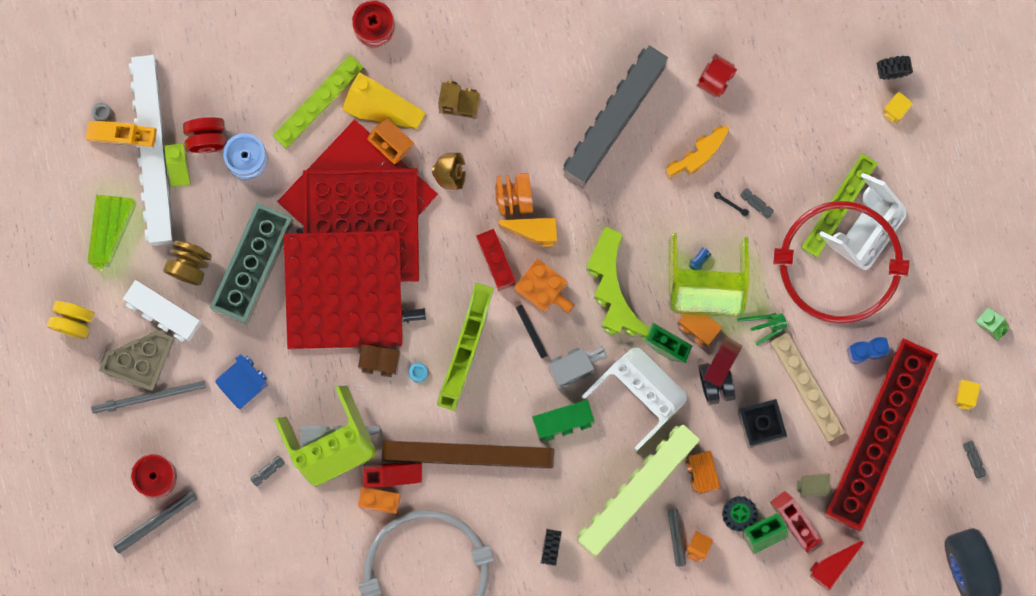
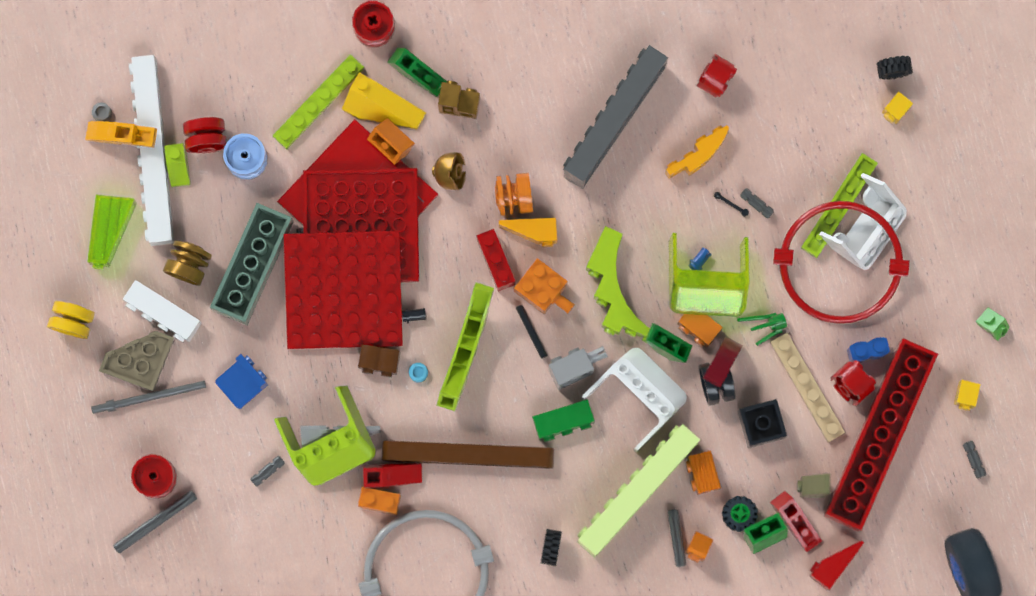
none -> green slope [387,48,447,97]
none -> red brick [830,360,876,406]

